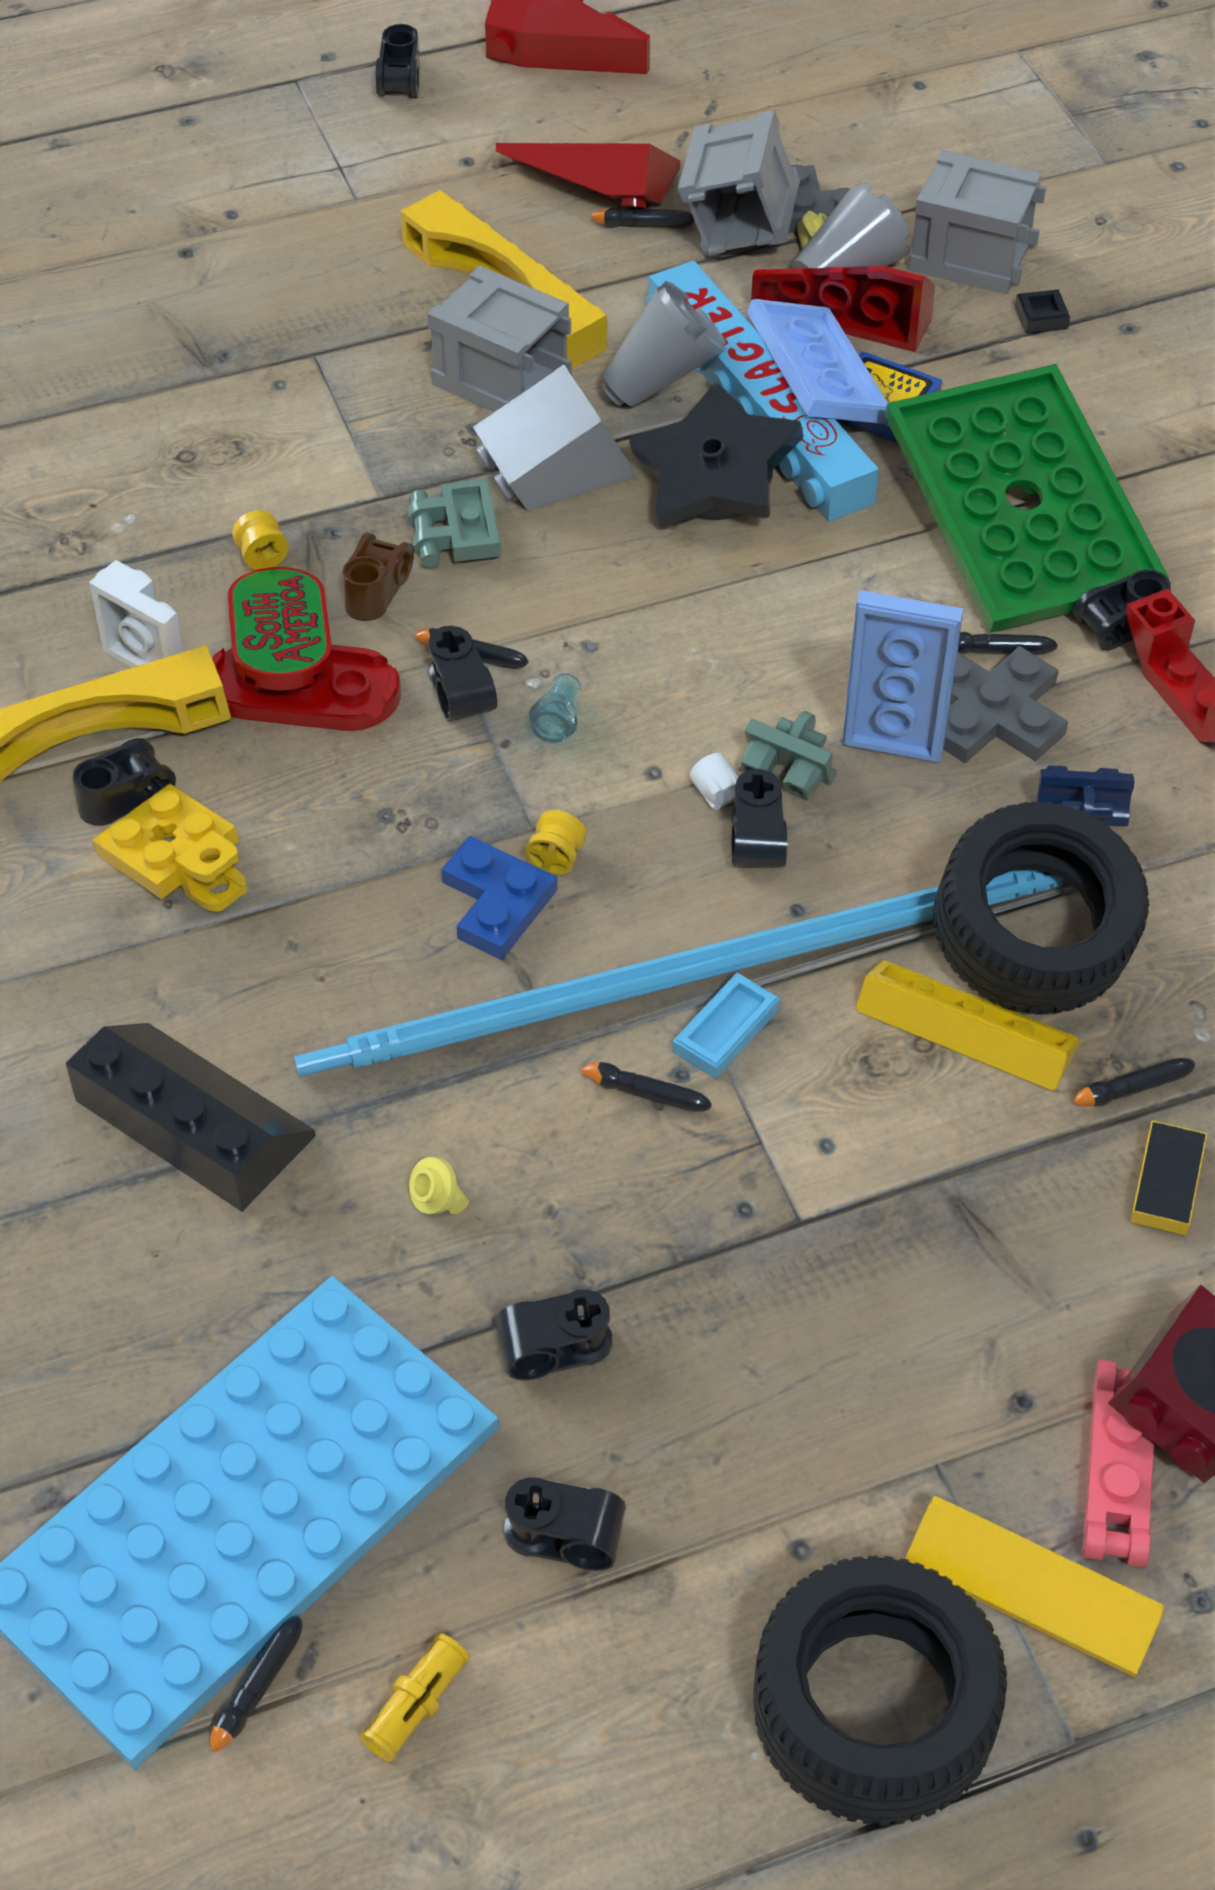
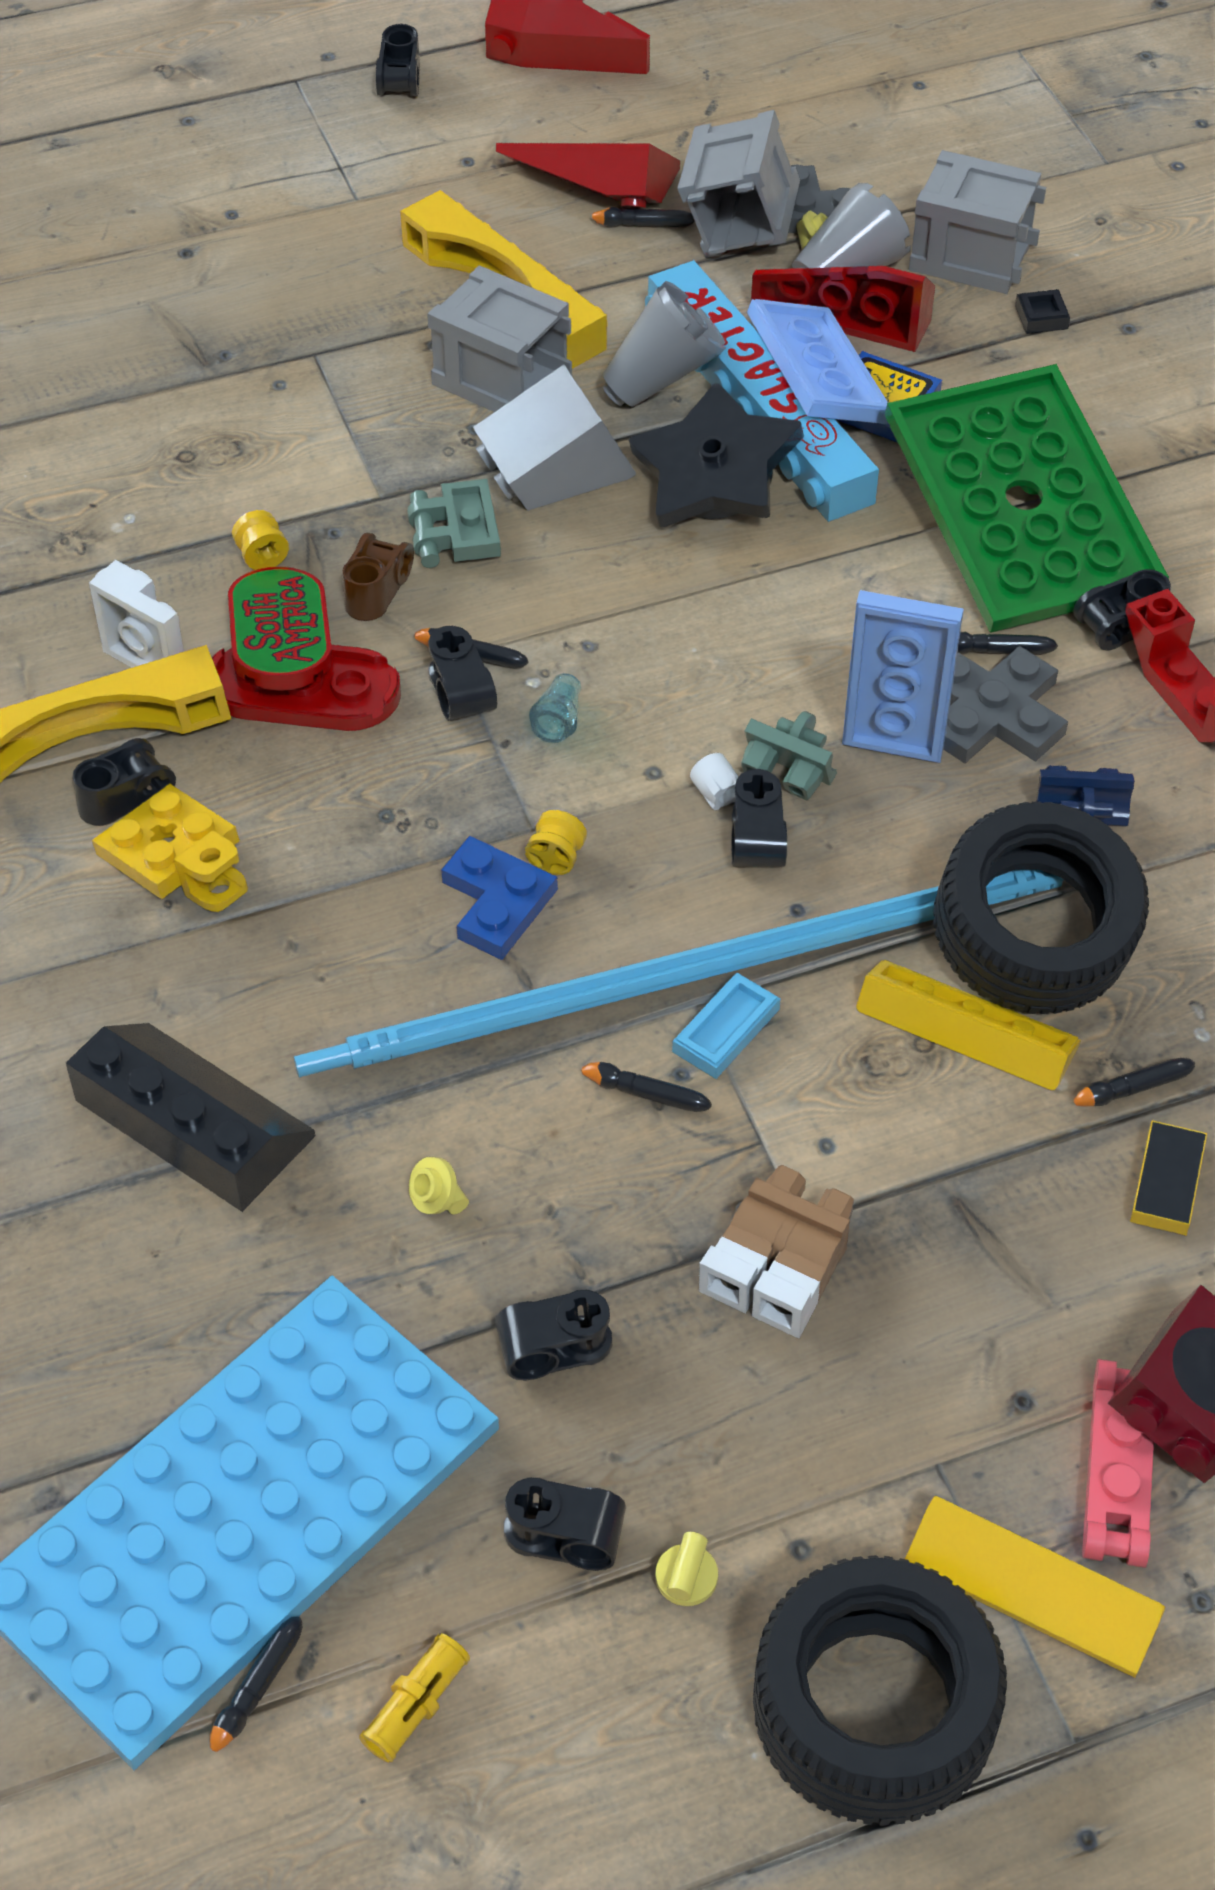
none -> light yellow plate [655,1532,718,1606]
none -> hips [699,1165,854,1339]

